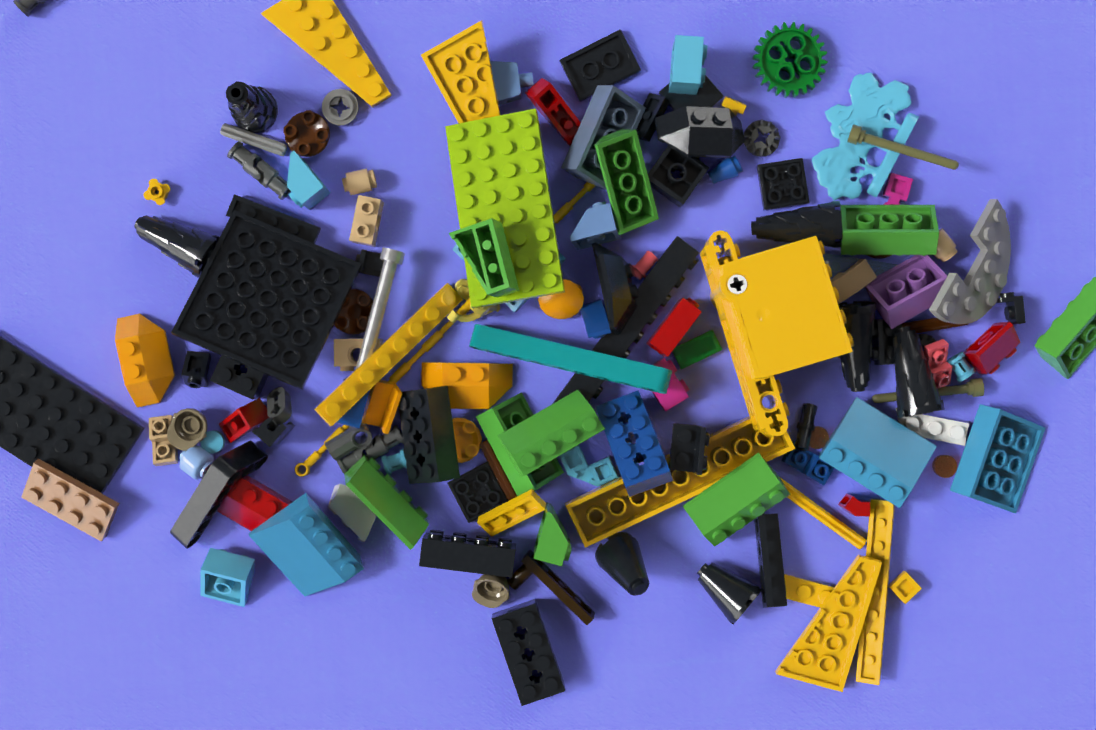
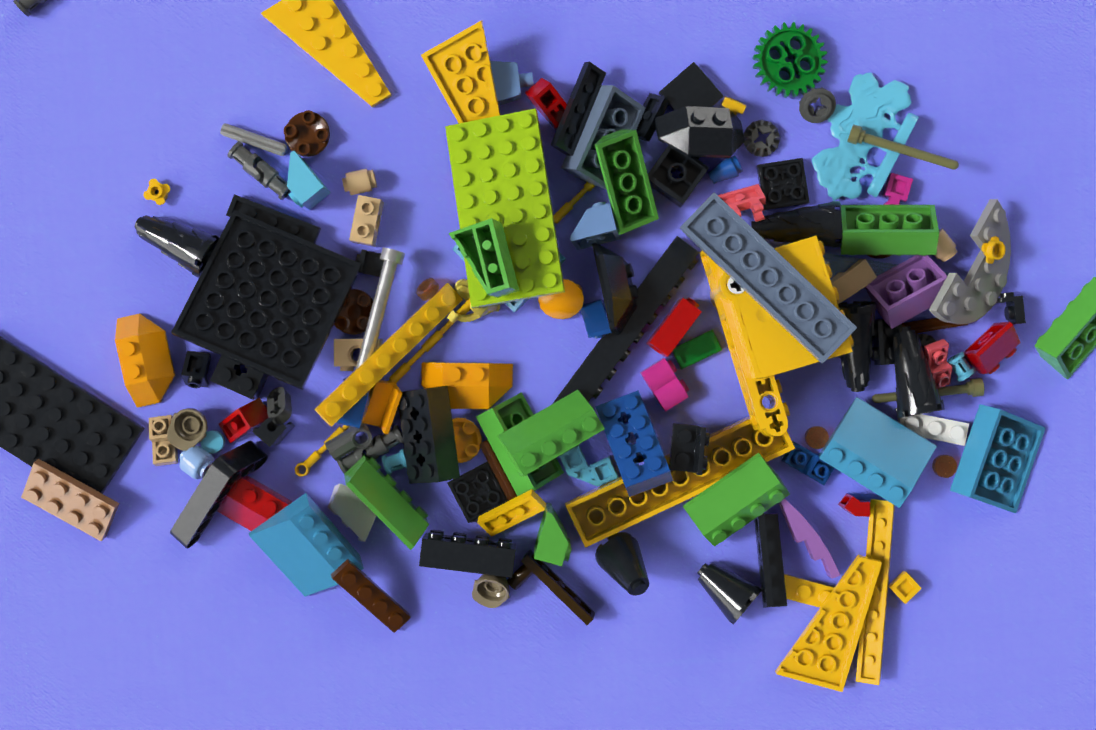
medium azure slope [200,548,255,607] -> none
black cone [226,81,278,133] -> none
light grey gear [322,89,359,126] -> none
teal beam [469,324,672,394] -> none
black brick [491,599,565,706] -> none
black tile [559,29,641,102] -> none
coral pin [632,250,658,280] -> none
medium azure brick [669,35,708,95] -> none
yellow axle [780,478,867,549] -> none
black pin [794,403,818,451] -> none
none -> reddish brown plate [331,559,411,633]
none -> clear orange tile [416,278,439,301]
none -> black plate [551,61,606,156]
none -> sand blue plate [679,192,857,364]
none -> coral plate [718,184,766,222]
none -> medium lavender slope [779,498,841,579]
none -> dark grey gear [799,87,836,123]
none -> yellow plate [981,236,1006,264]

